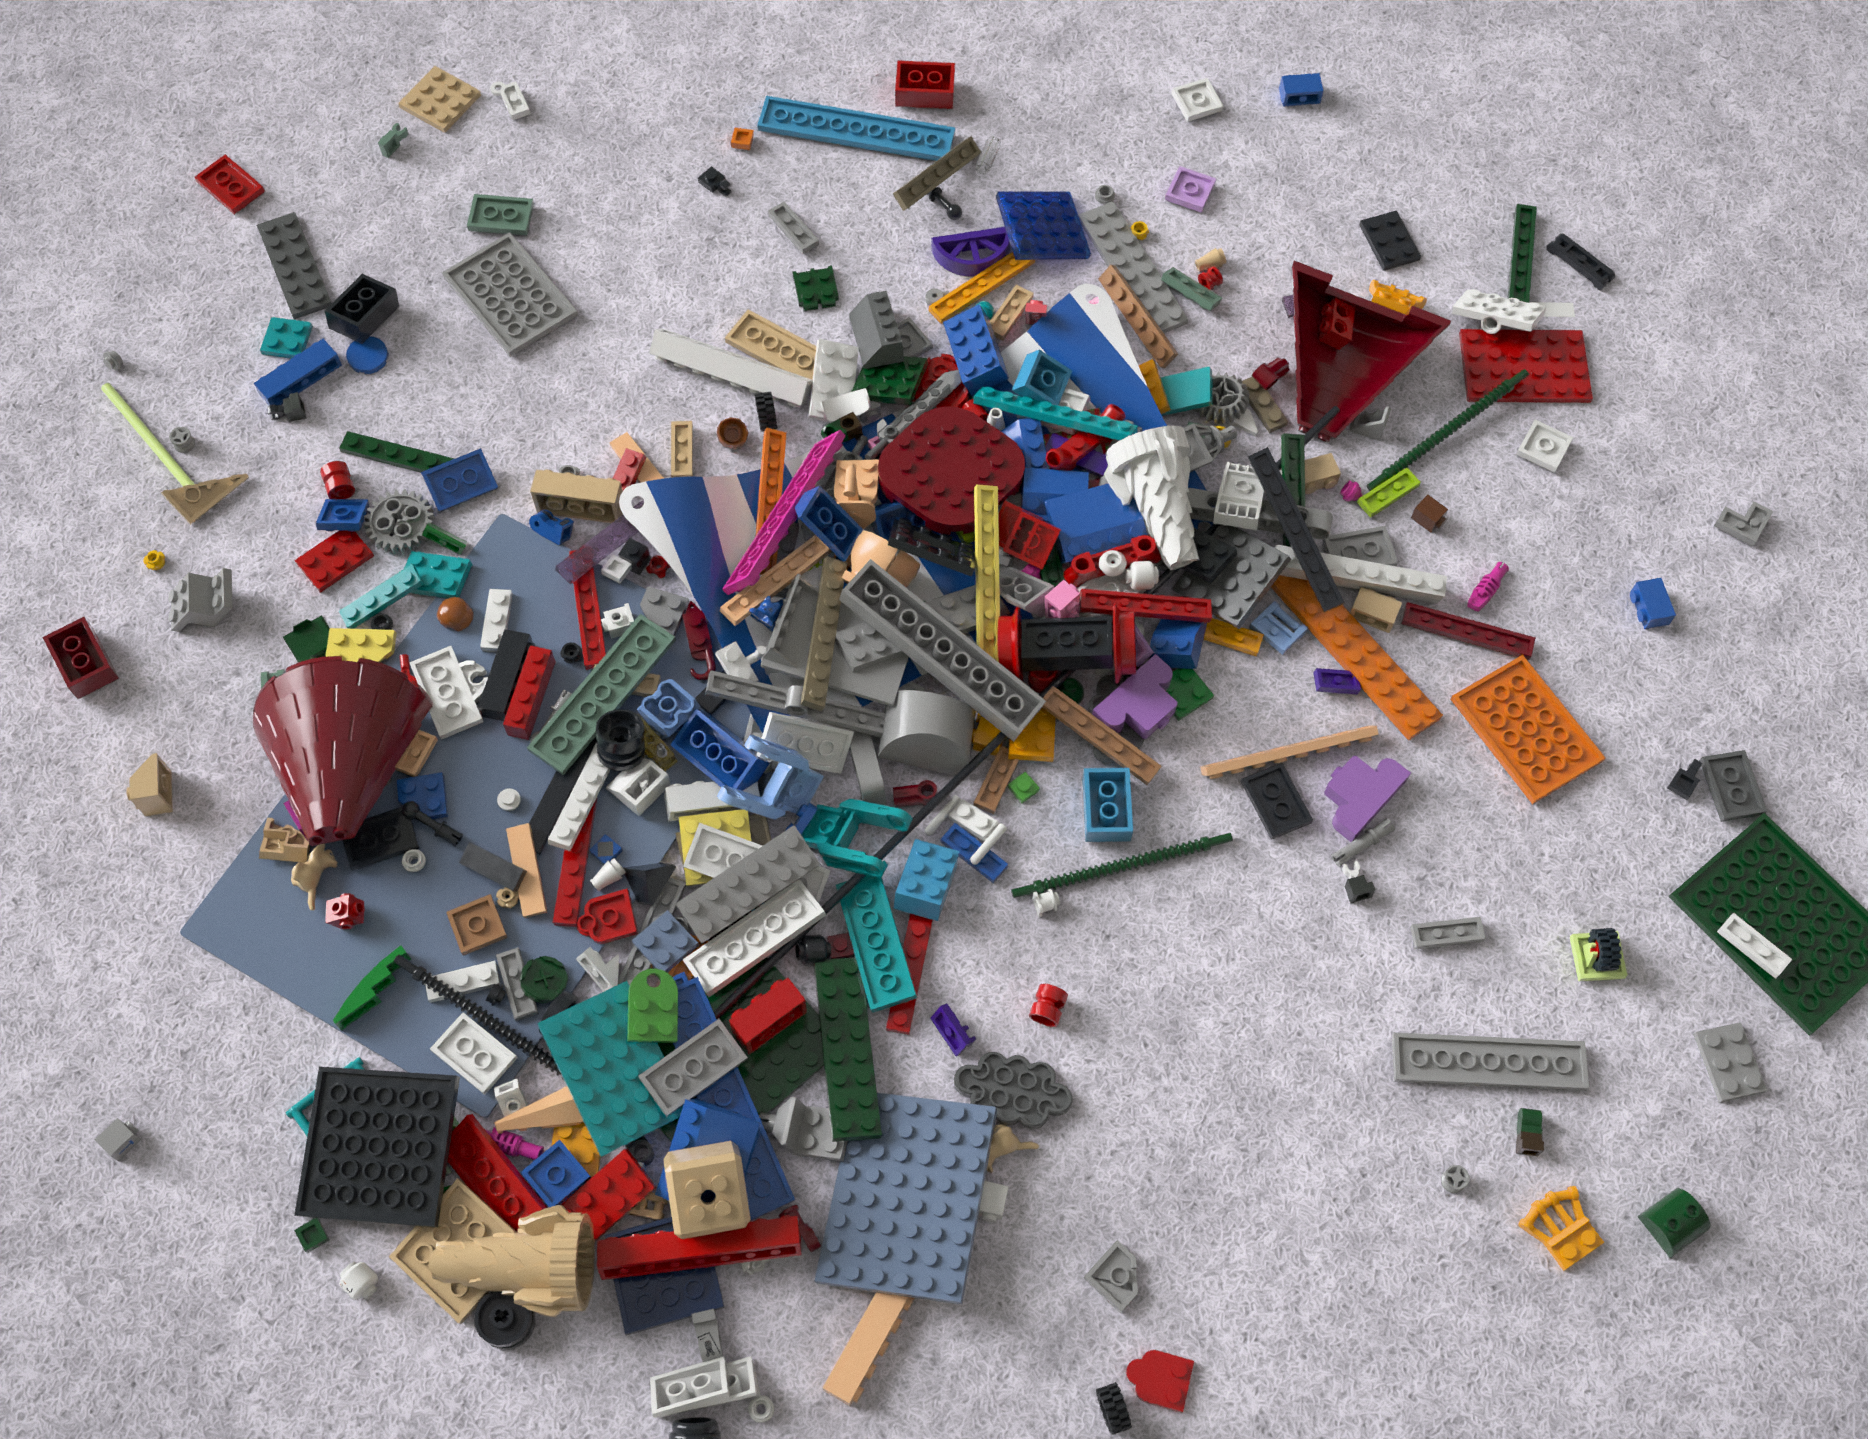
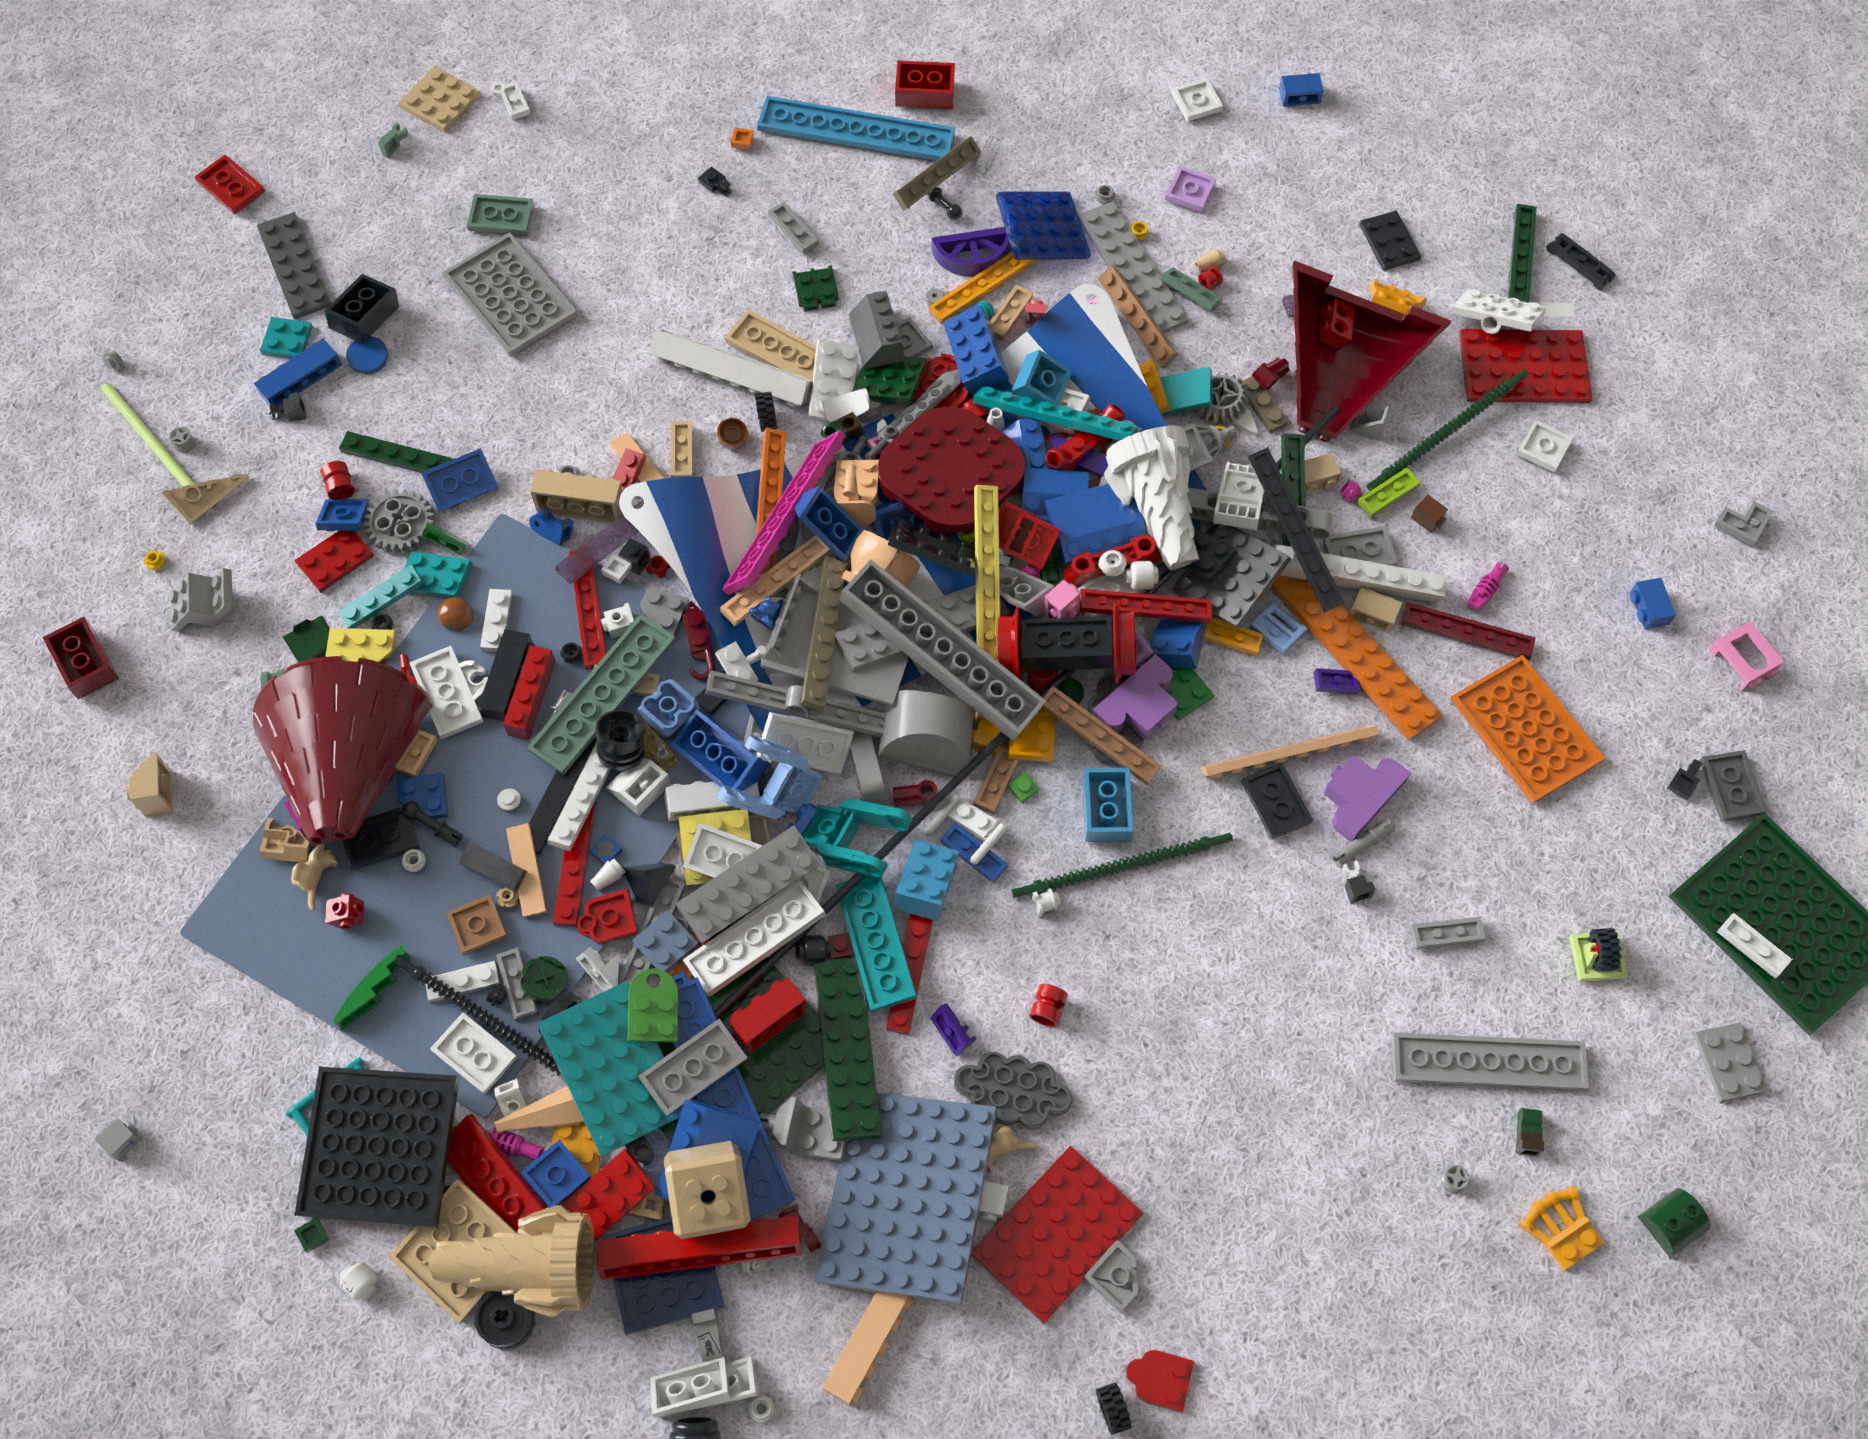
none -> red plate [971,1145,1144,1325]
none -> bright pink panel [1709,621,1784,690]

